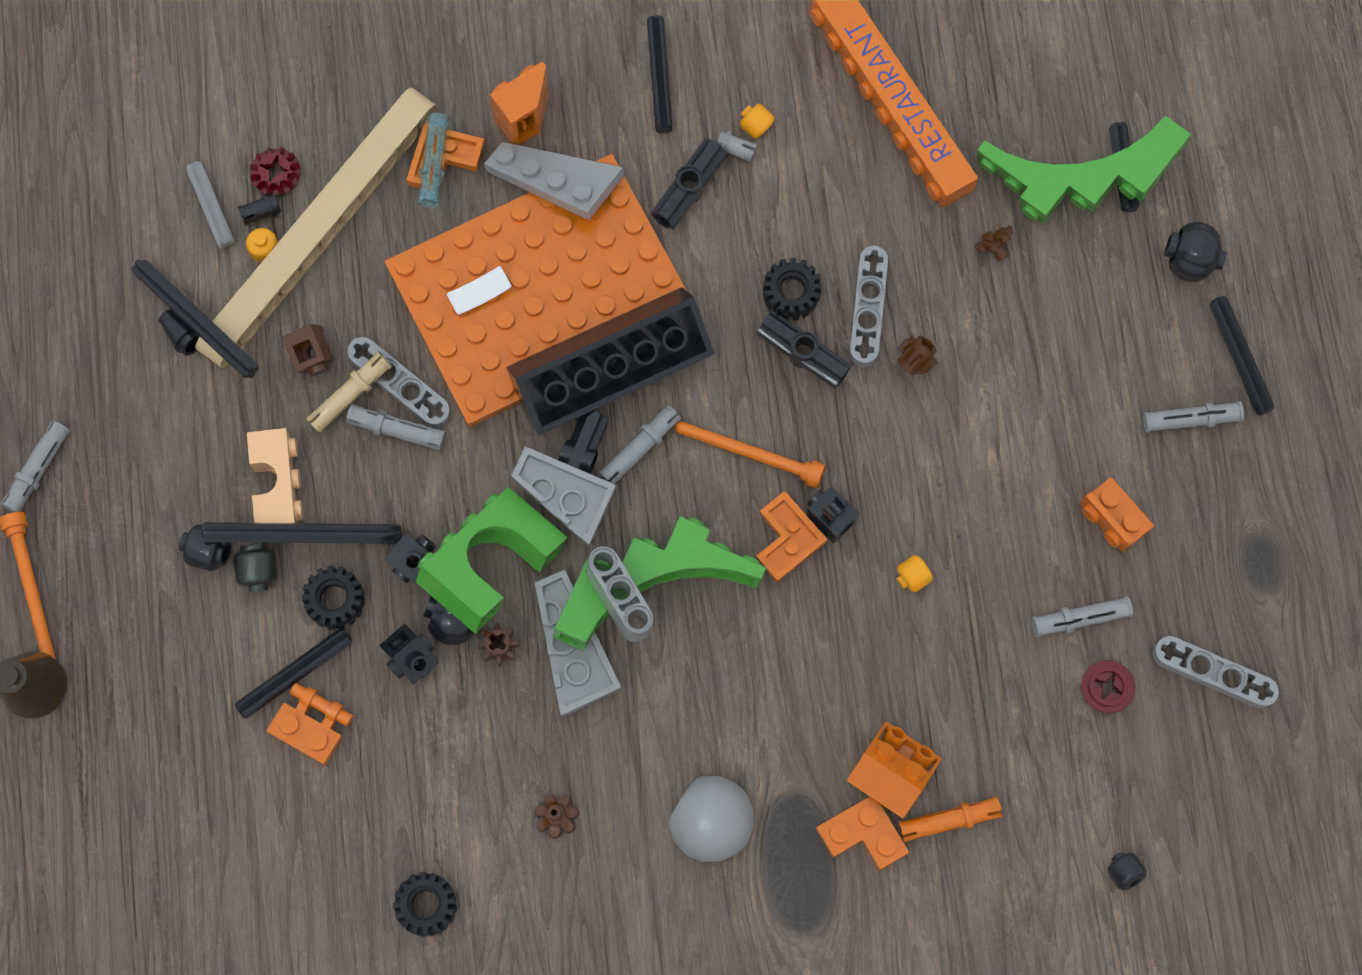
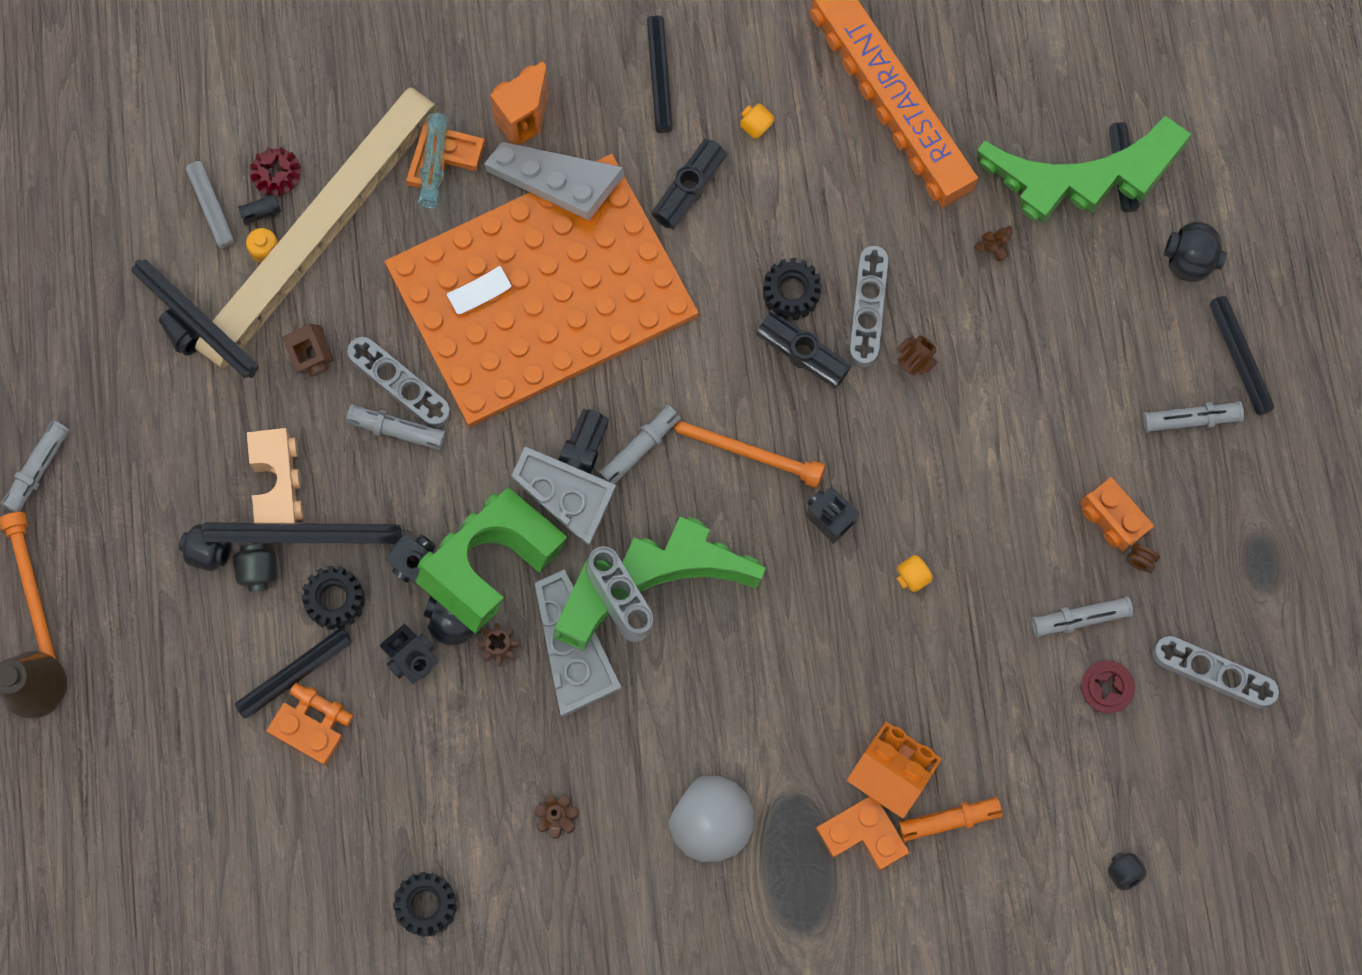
tan pin [306,351,392,433] -> none
black brick [506,287,715,435] -> none
light grey pin [717,130,757,163] -> none
orange plate [756,491,828,583] -> none
none -> reddish brown bush [1126,544,1160,573]

